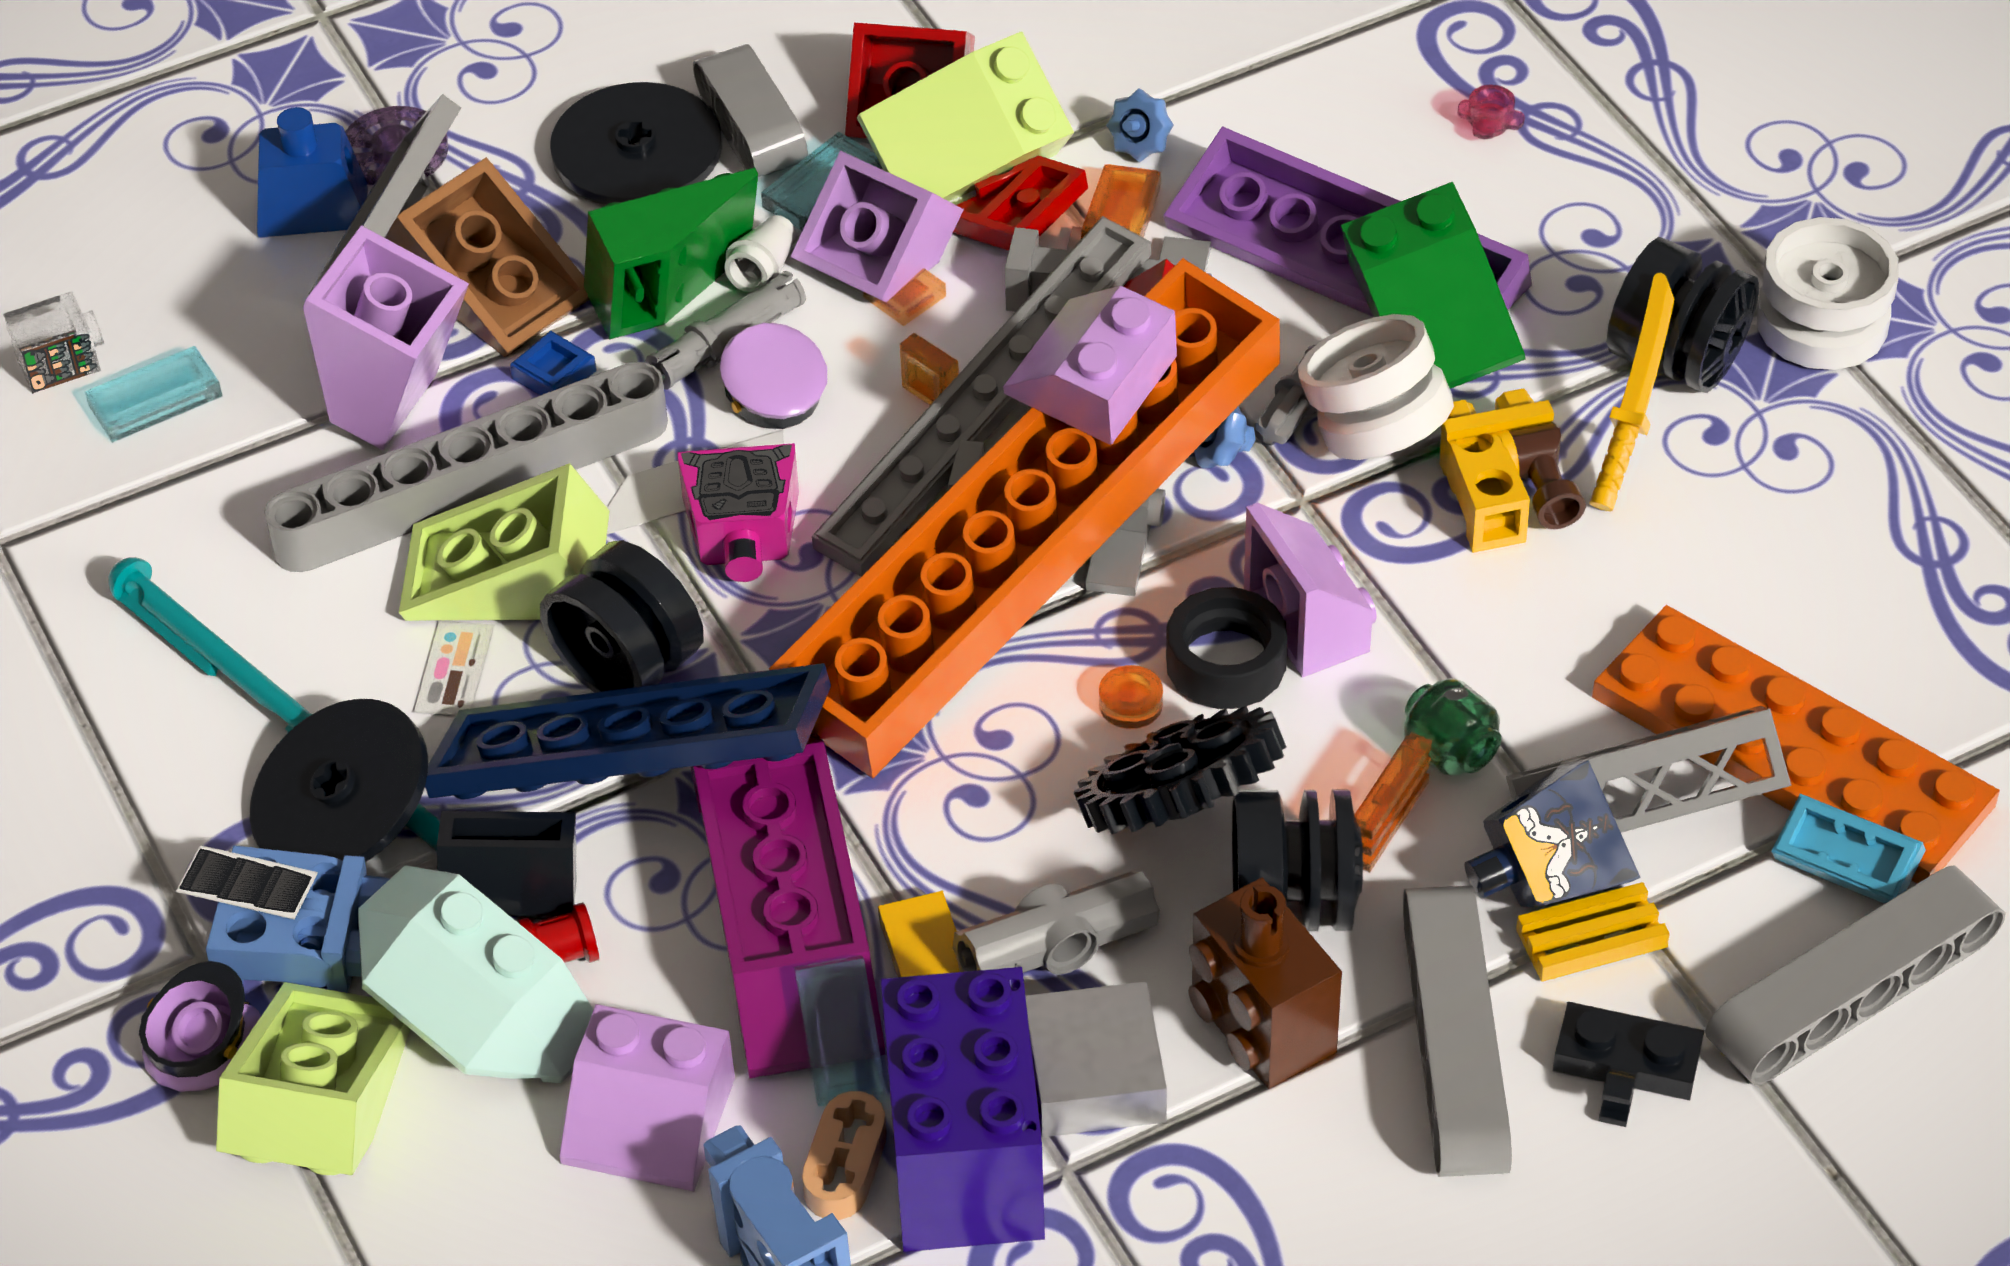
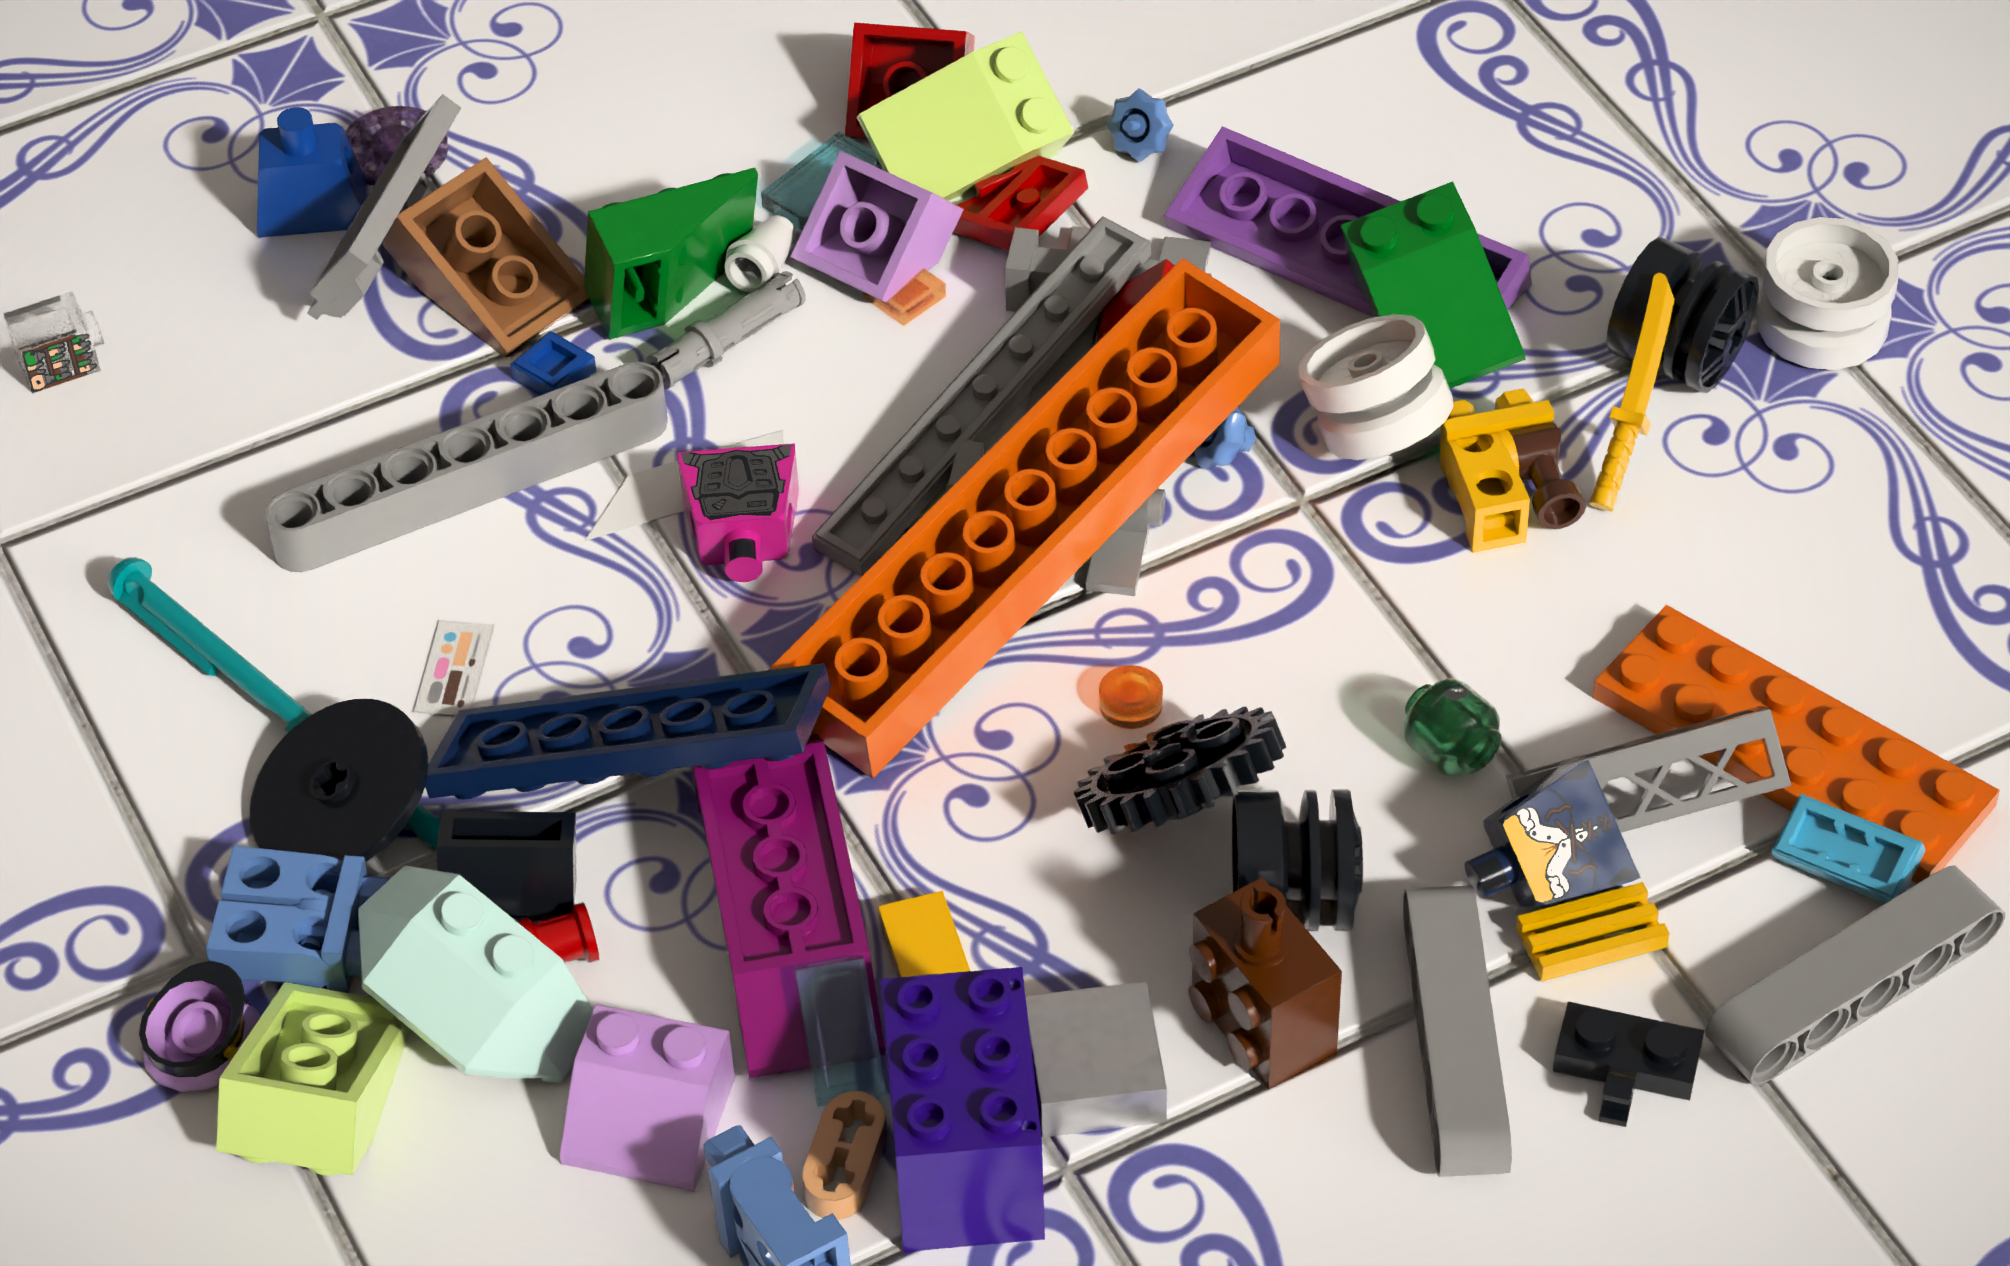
clear light blue tile [85,346,223,443] -> none
sticker [176,845,318,920] -> none
lavender slope [303,225,469,450] -> none
yellowish green slope [399,463,610,621] -> none
black wheel [540,540,704,693] -> none
black piece [550,82,722,205] -> none
light grey beam [693,44,808,177] -> none
lavender piece [720,323,827,429] -> none
clear orange tile [900,333,959,405] -> none
light grey piece [952,871,1160,975] -> none
lavender slope [1003,286,1177,445] -> none
clear orange tile [1081,164,1161,239] -> none
black tyre [1166,587,1287,709] -> none
lavender slope [1244,503,1377,678] -> none
light grey axle [1256,345,1317,446] -> none
clear orange tile [1355,732,1432,873] -> none
clear pink plate [1457,85,1525,139] -> none

